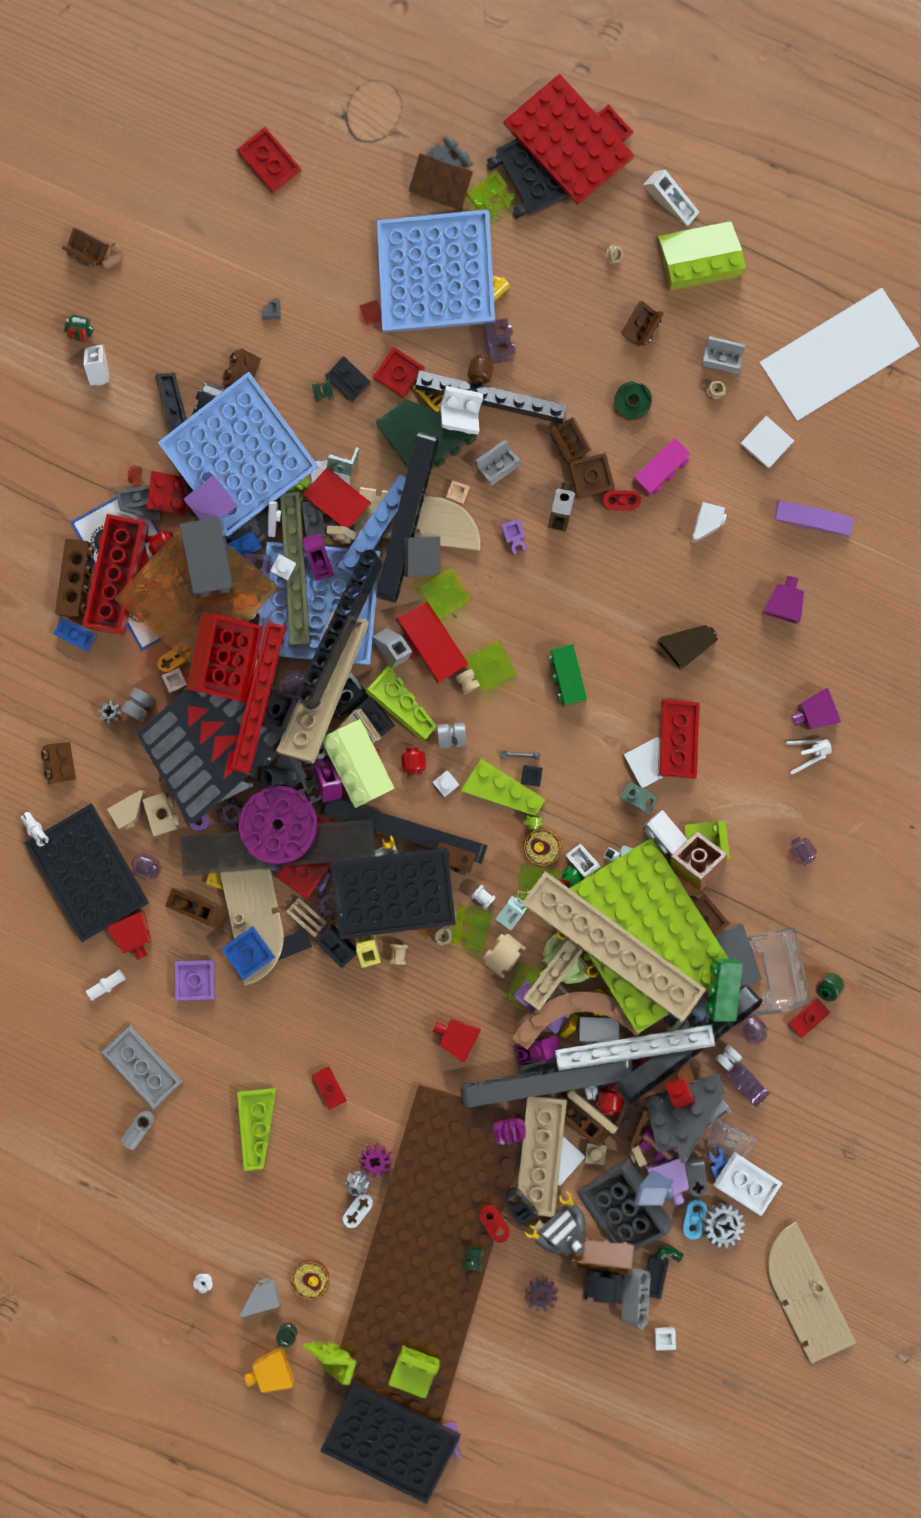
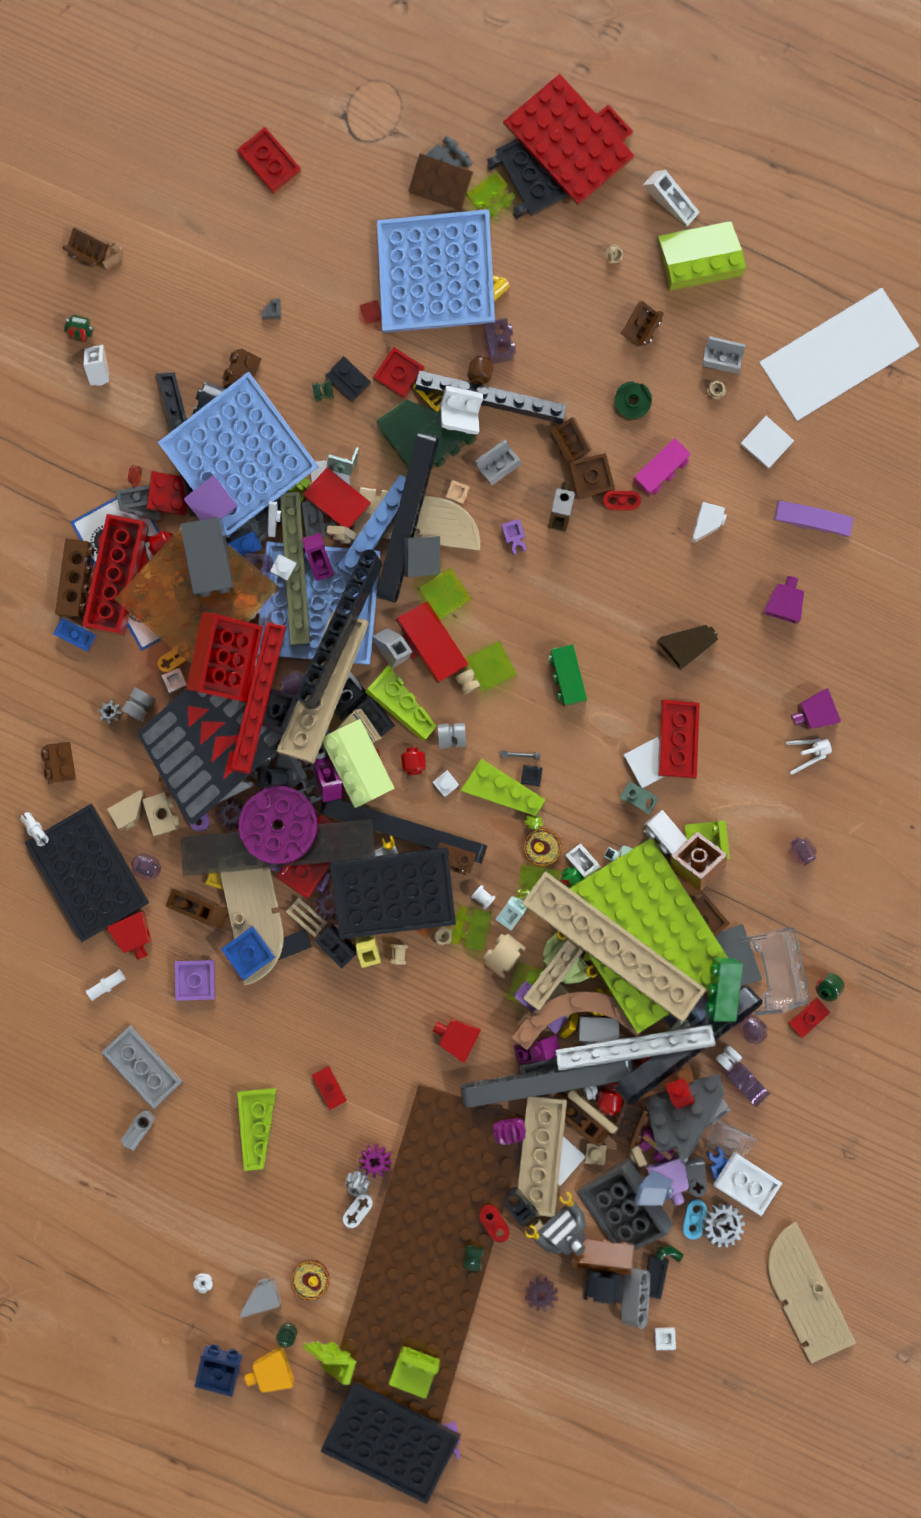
none -> dark blue plate [194,1344,243,1397]

